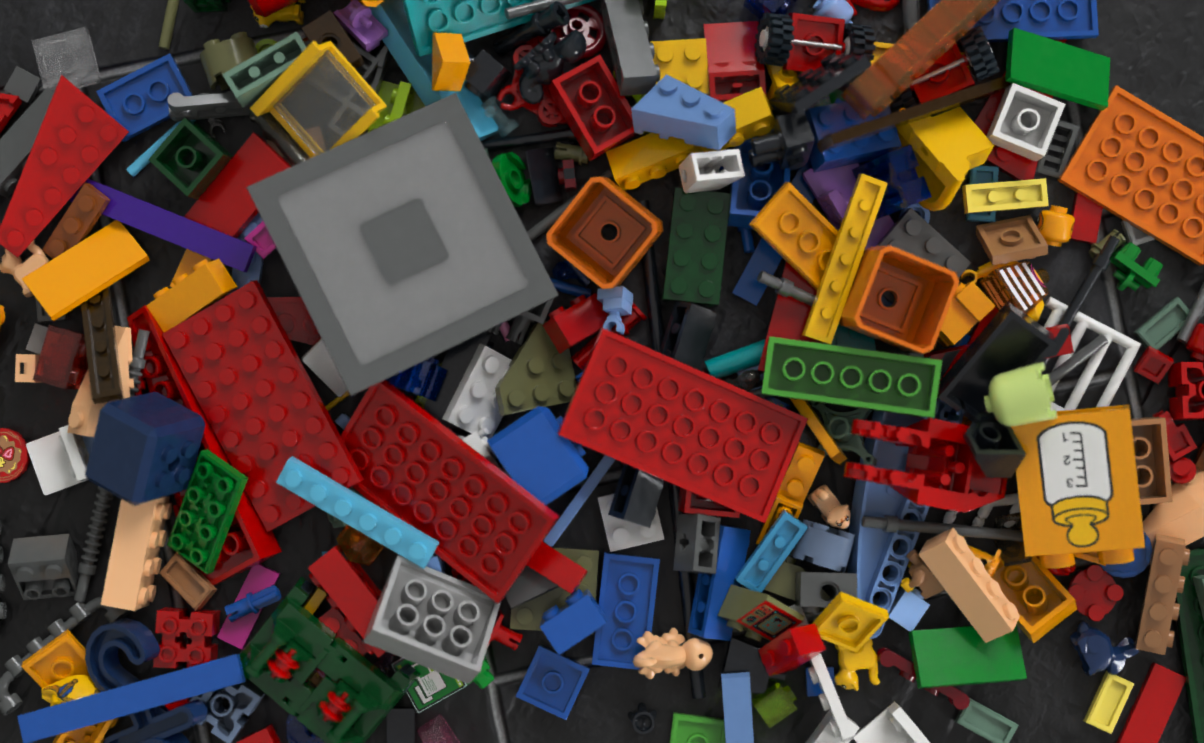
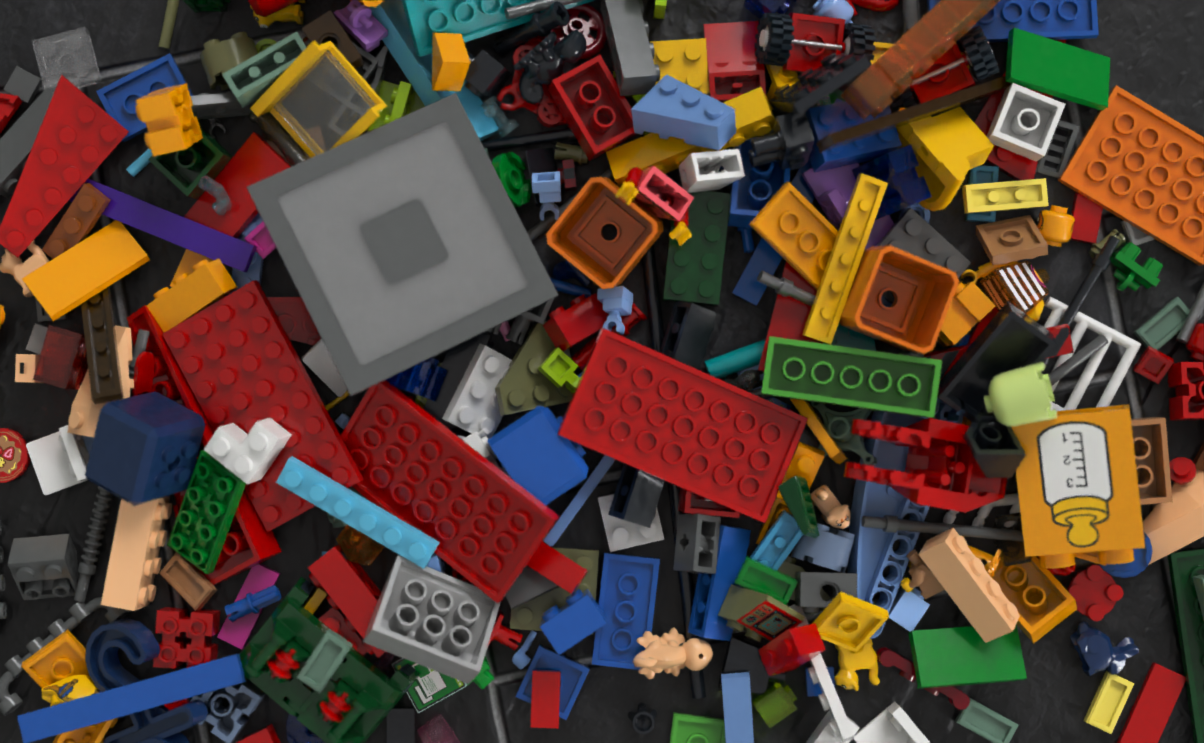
medium nougat brick [1136,534,1190,655] -> none
red plate [1152,410,1197,461] -> none
none -> red piece [132,351,155,396]
none -> light orange brick [136,83,203,156]
none -> clear light blue arm [199,175,232,215]
none -> white brick [204,418,292,484]
none -> sand green tile [296,628,353,694]
none -> medium blue hand [512,630,537,669]
none -> red tile [530,670,561,729]
none -> light blue piece [532,171,561,221]
none -> lime plate [538,347,580,394]
none -> torso [615,166,694,246]
none -> green tile [734,556,798,605]
none -> dark green slope [778,475,820,538]

